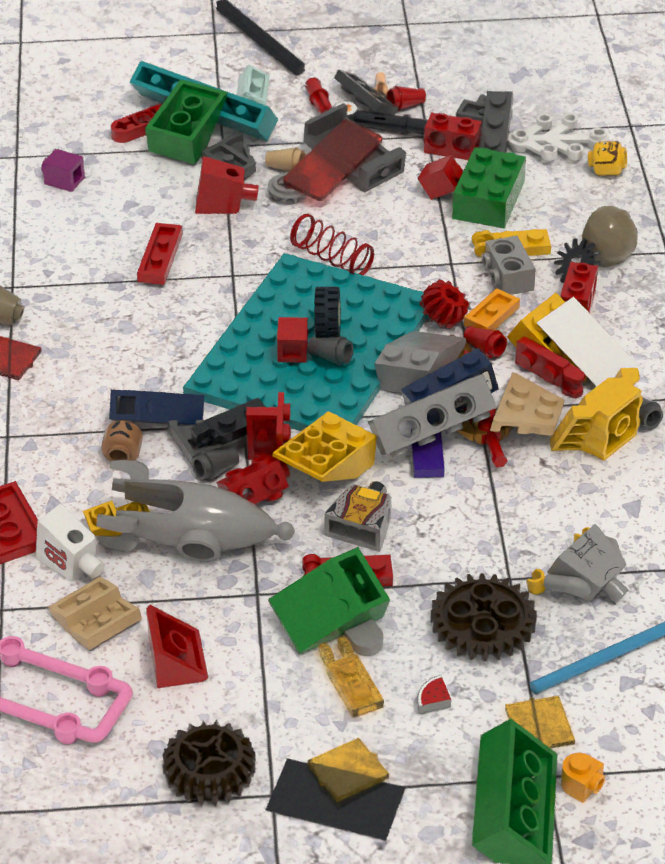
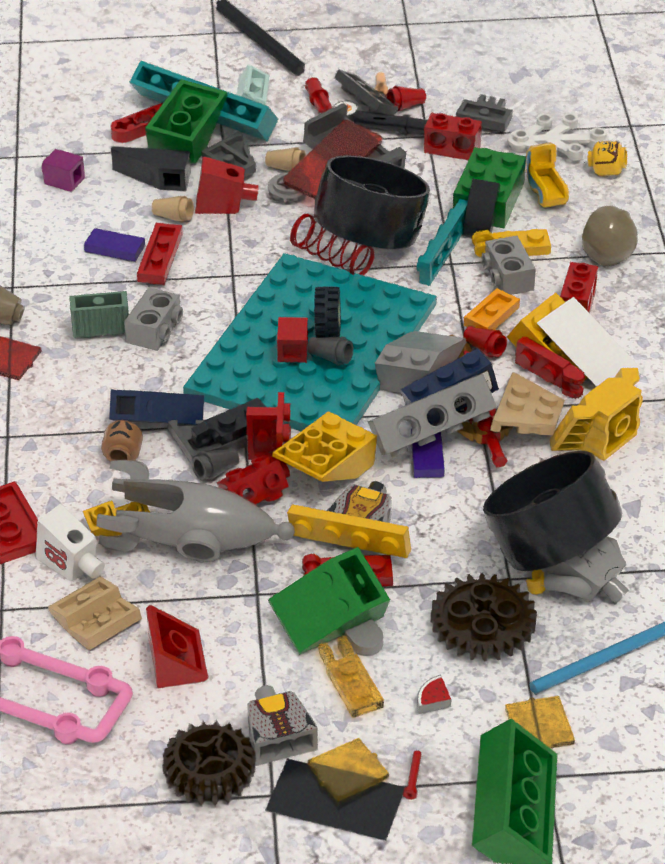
red brick [417,155,463,200] -> none
red gear [420,279,470,329] -> none
dark grey plate [479,91,514,153] -> none
black gear [554,238,601,283] -> none
light orange plate [561,753,606,803] -> none
dark grey cone [639,398,663,429] -> none
none -> sand green brick [69,291,129,338]
none -> dark purple tile [84,228,145,262]
none -> black slope [111,146,191,191]
none -> light grey brick [124,287,183,351]
none -> tan cone [152,195,194,223]
none -> light grey torso [247,685,318,766]
none -> yellow plate [287,504,412,558]
none -> black cylinder [314,155,430,249]
none -> red piece [403,750,422,800]
none -> teal plate [416,199,468,286]
none -> black slope [463,178,501,237]
none -> black cylinder [483,451,622,571]
none -> yellow animal [526,142,569,208]

